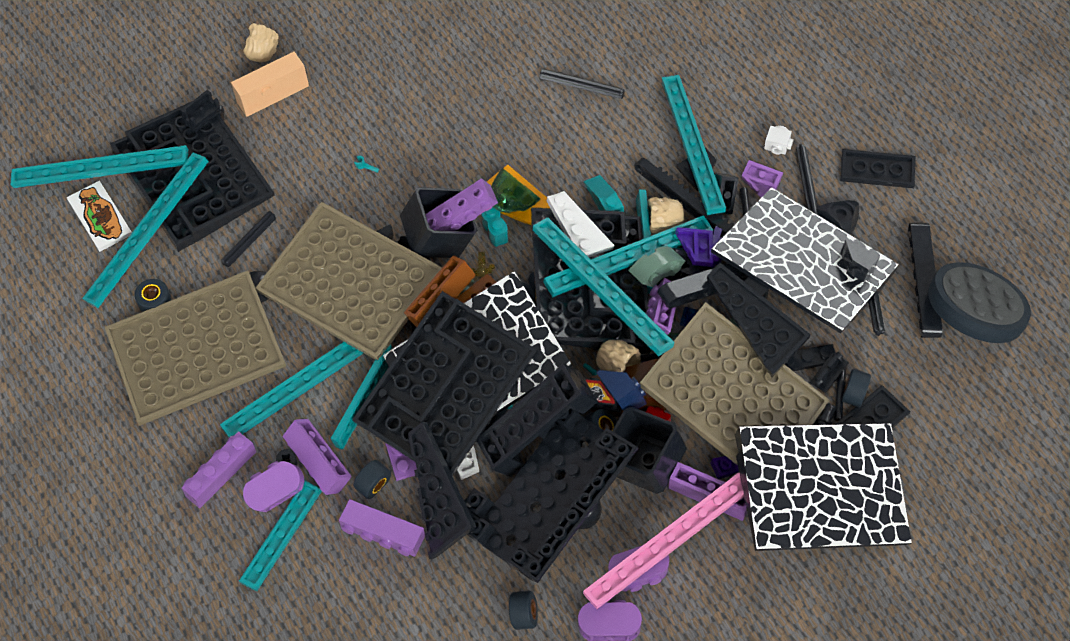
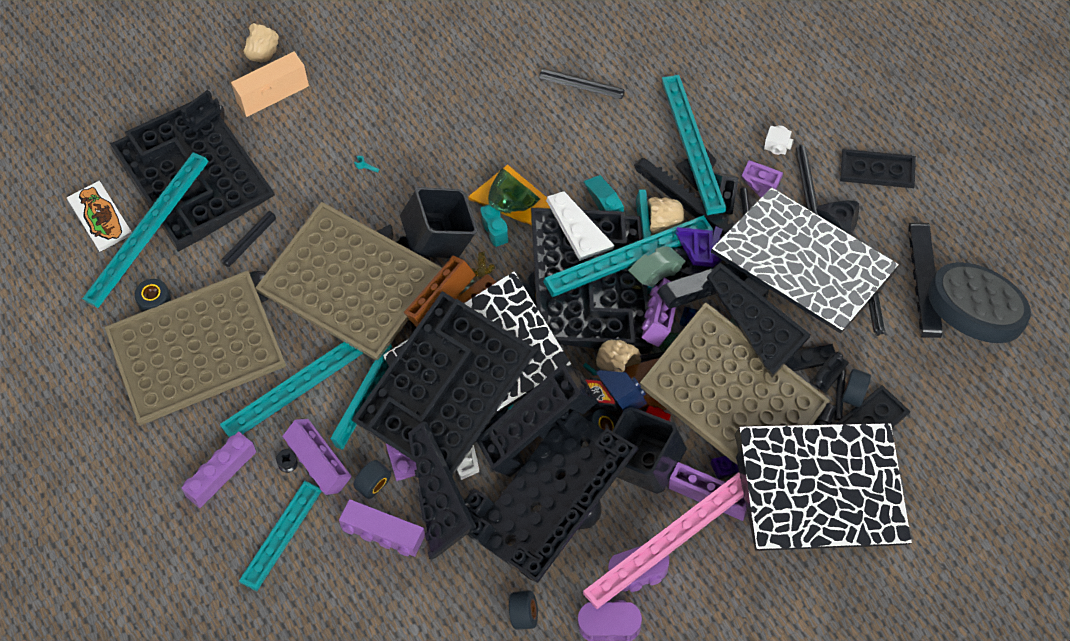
teal plate [10,145,188,188] -> none
medium lavender brick [243,461,304,512] -> none
medium lavender brick [425,178,498,231] -> none
teal plate [533,218,675,356] -> none
slope [840,238,880,282] -> none

